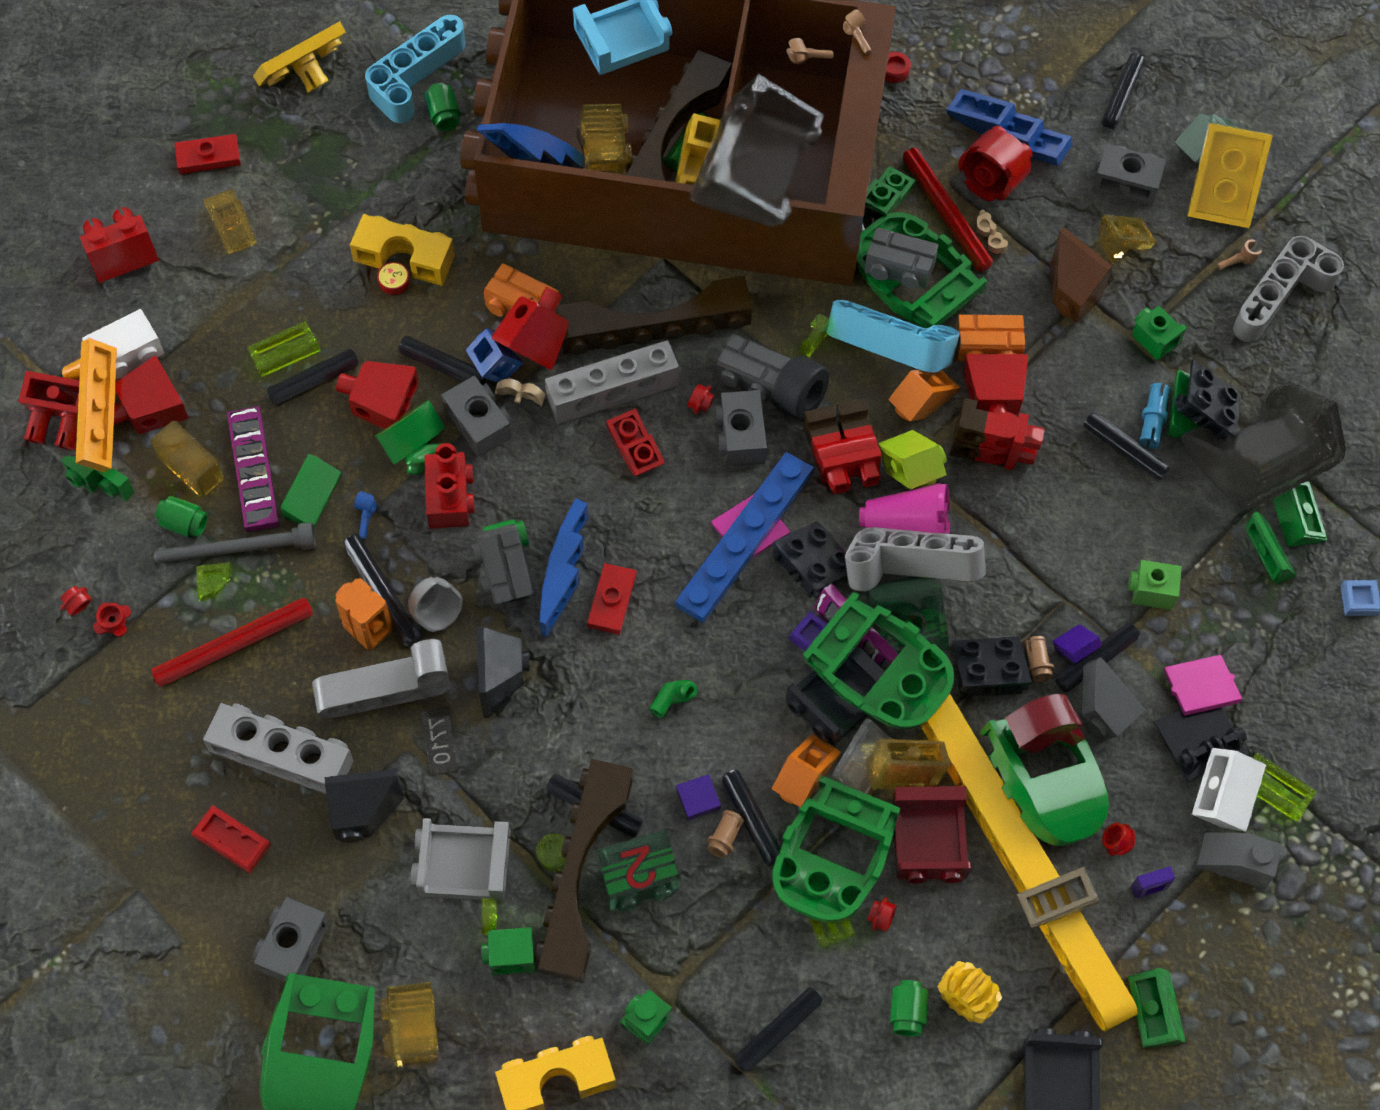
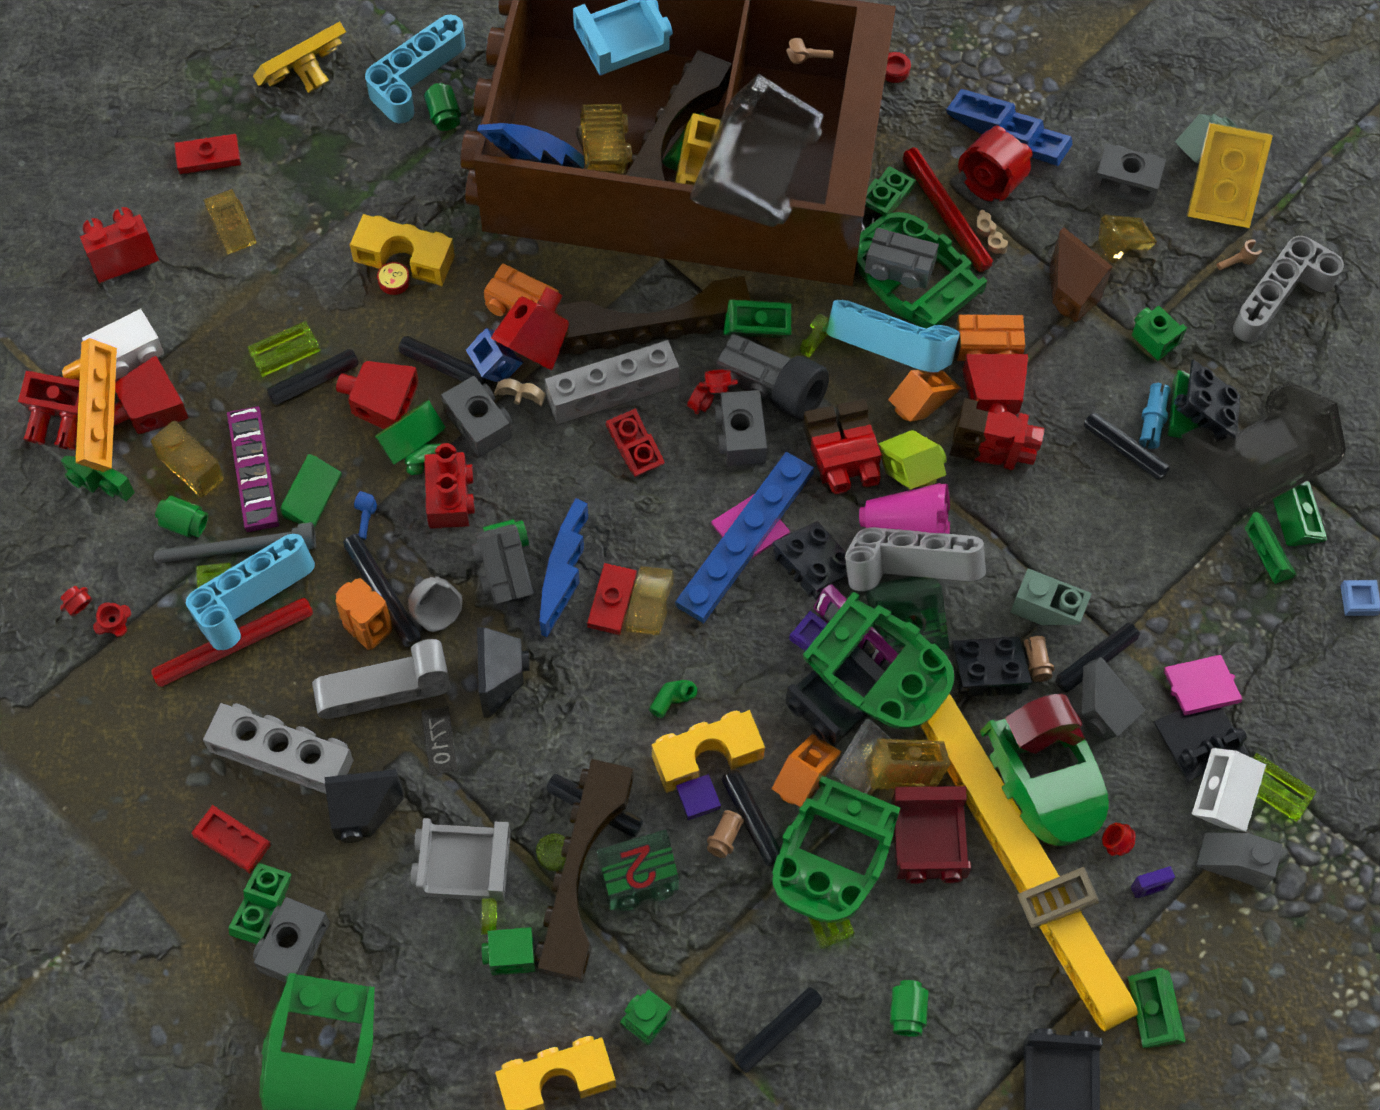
clear yellow brick [381,982,439,1067] -> none
medium nougat hand [843,9,872,55] -> none
red plate [867,897,897,932] -> none
yellow gear [937,961,1002,1024] -> none
dark purple tile [1052,624,1102,663] -> none
black axle [1102,53,1145,129] -> none
bright green brick [1128,560,1182,610] -> none
none -> medium azure beam [186,534,315,650]
none -> green slope [228,862,292,944]
none -> clear yellow slope [626,566,674,635]
none -> yellow arch [652,710,765,793]
none -> red plate [699,369,738,393]
none -> green slope [724,300,791,338]
none -> sand green slope [1010,568,1092,625]

